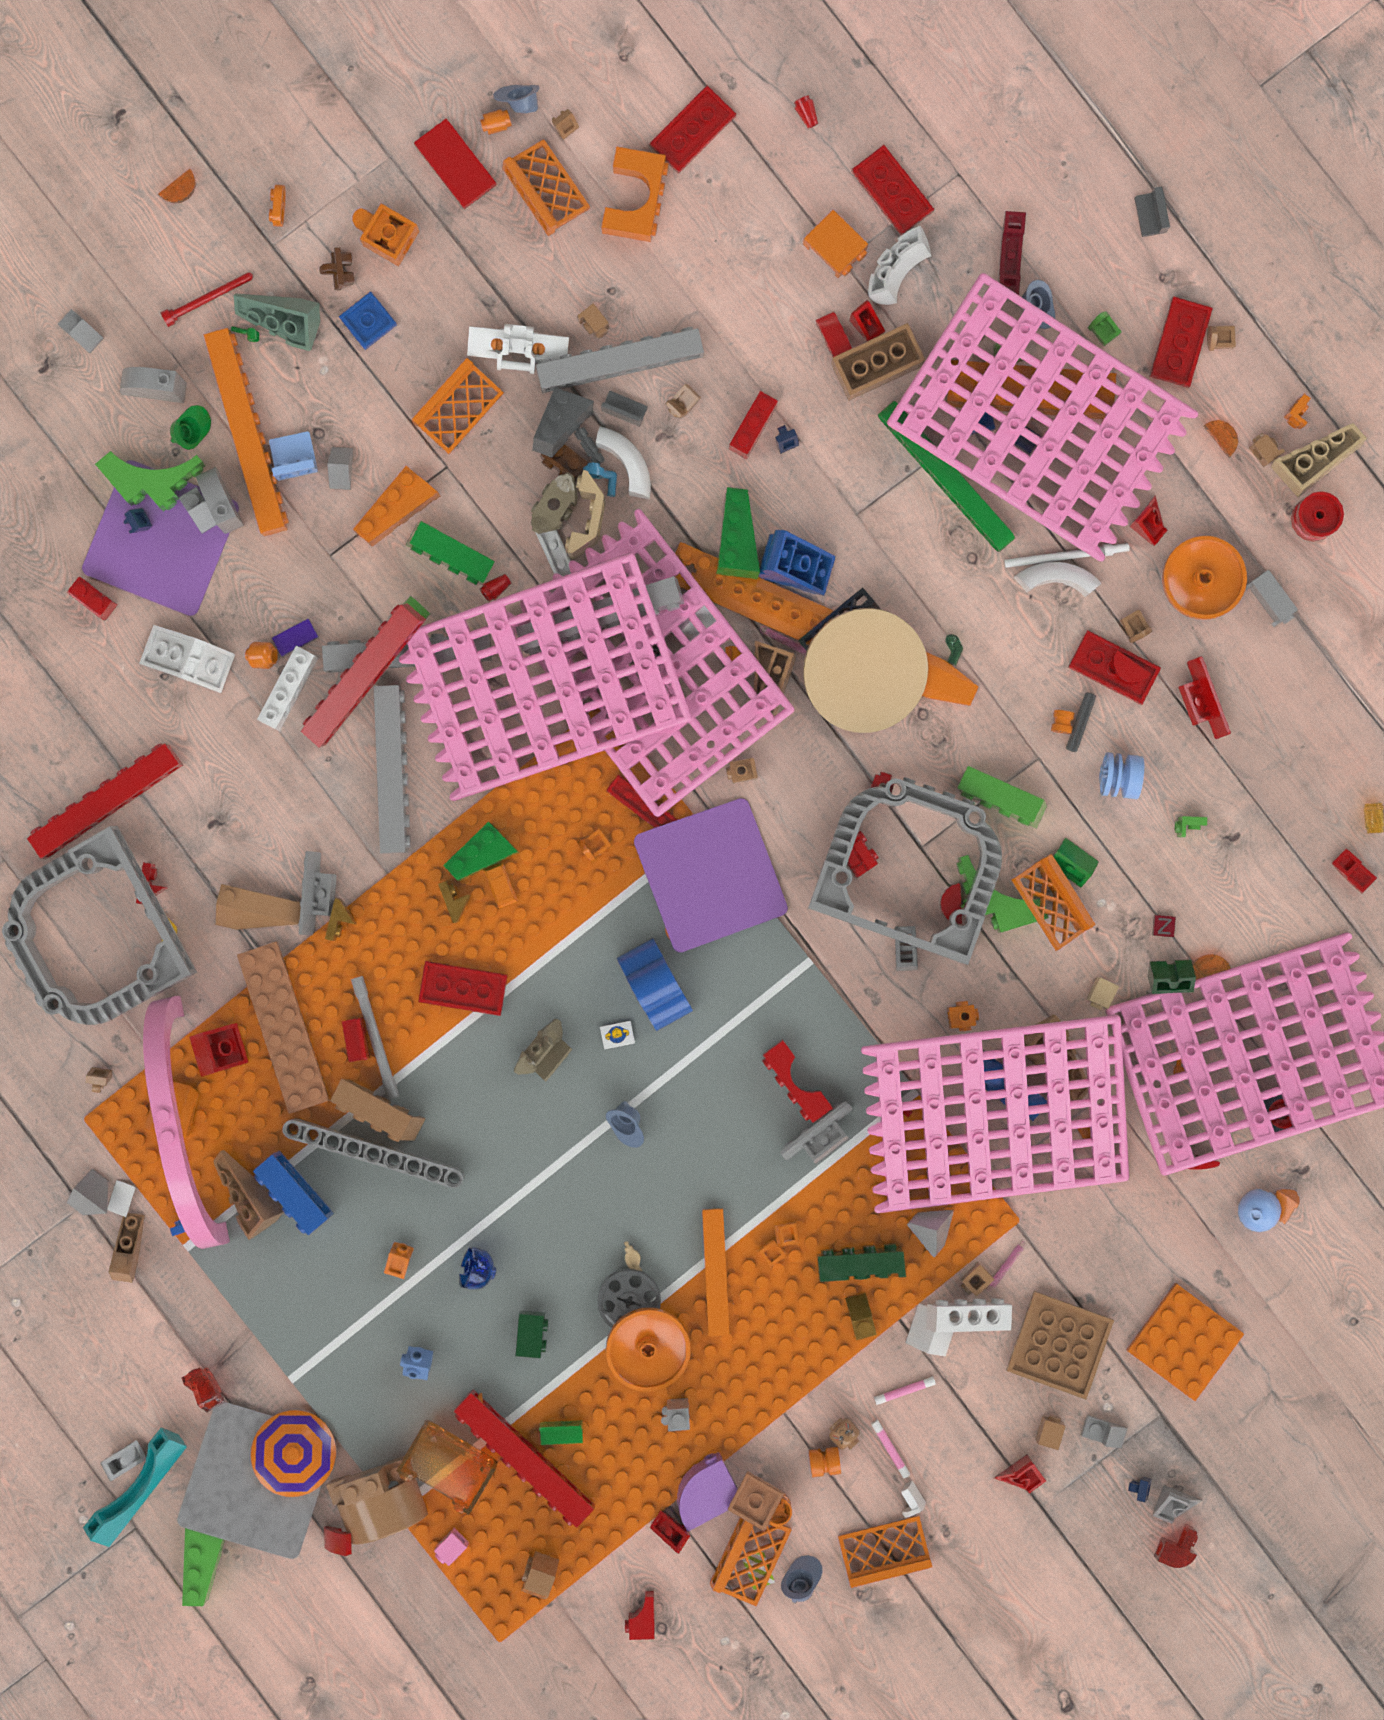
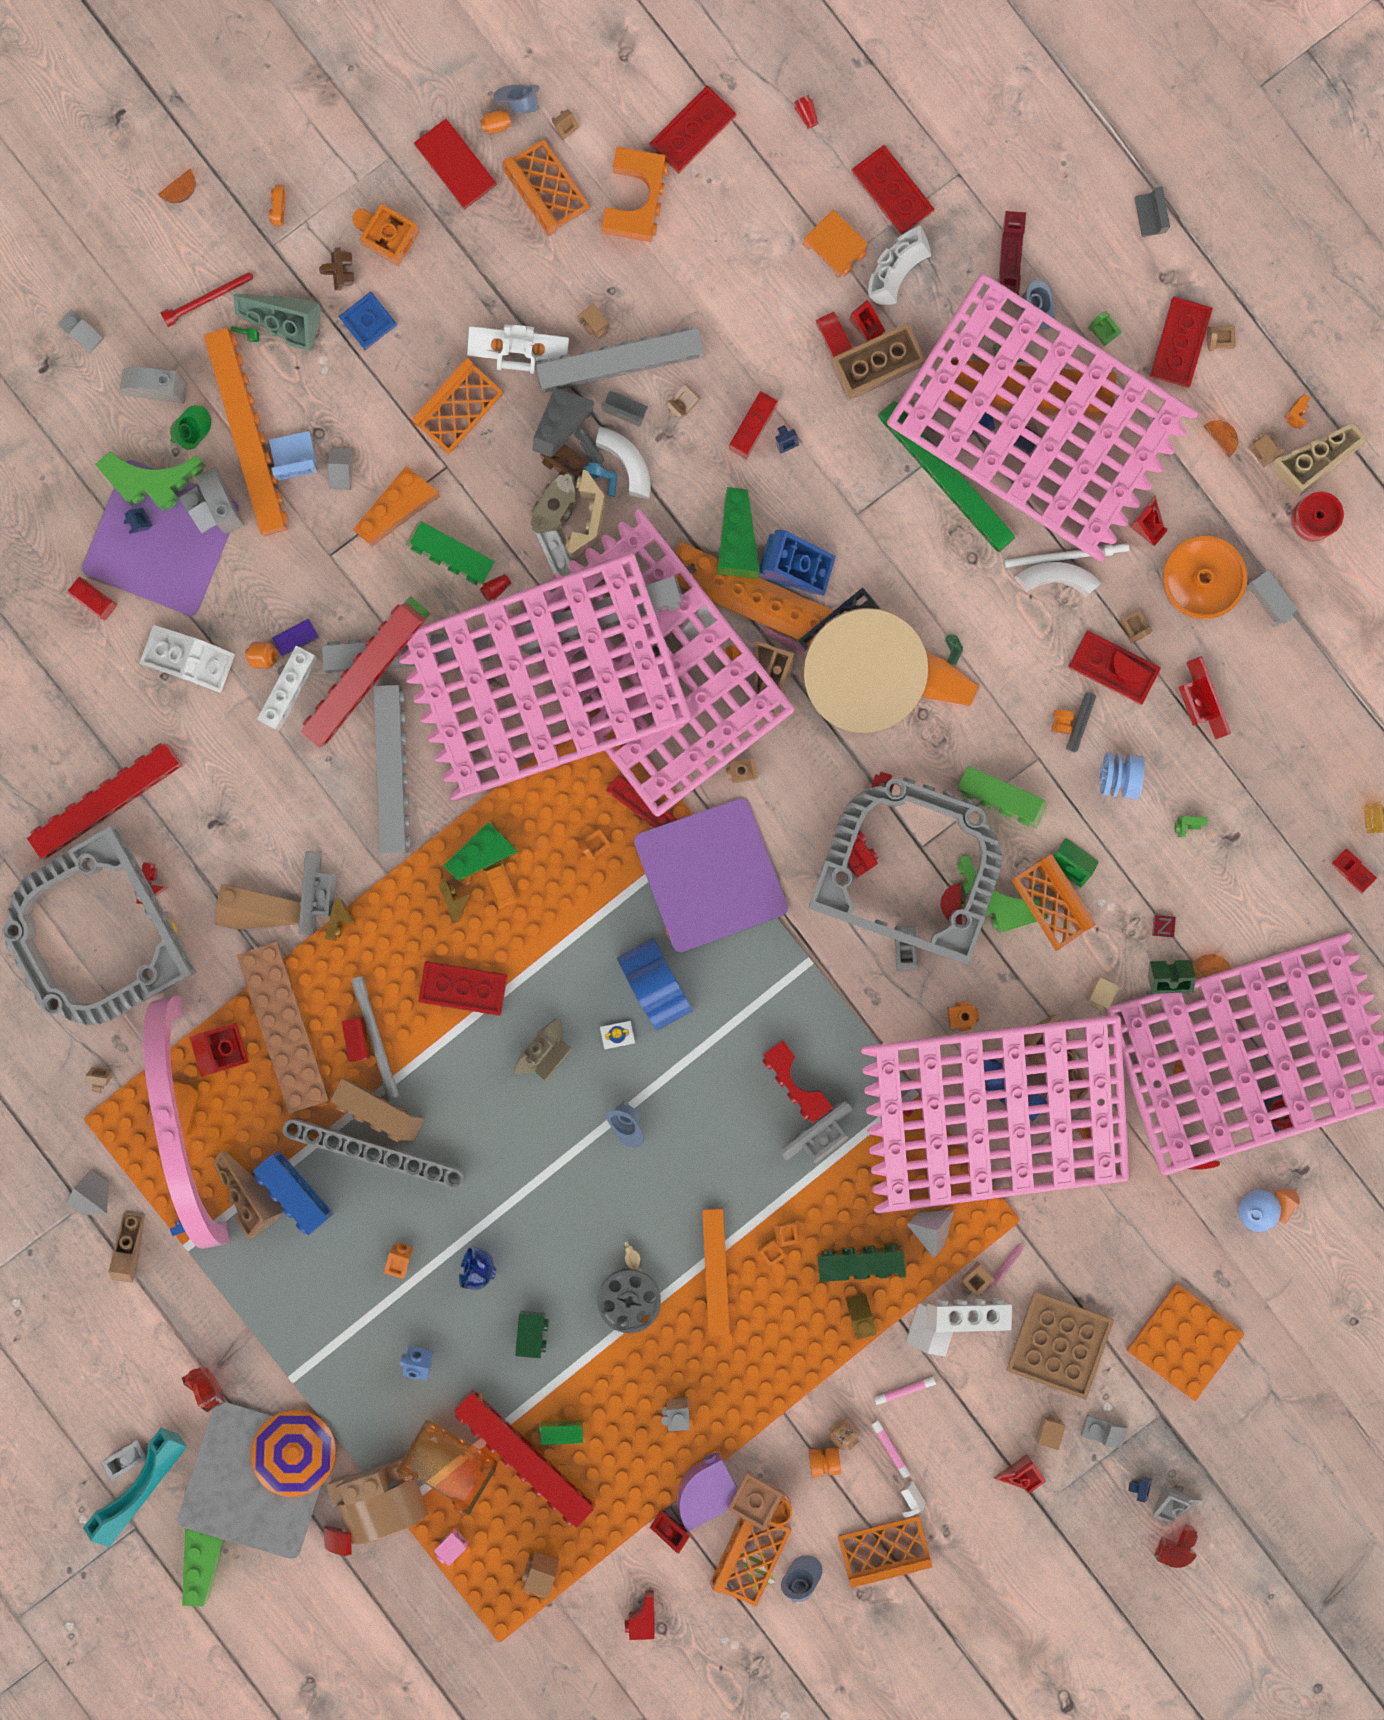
white sticker [107,1180,136,1217] -> none
orange dish [606,1308,690,1392] -> none

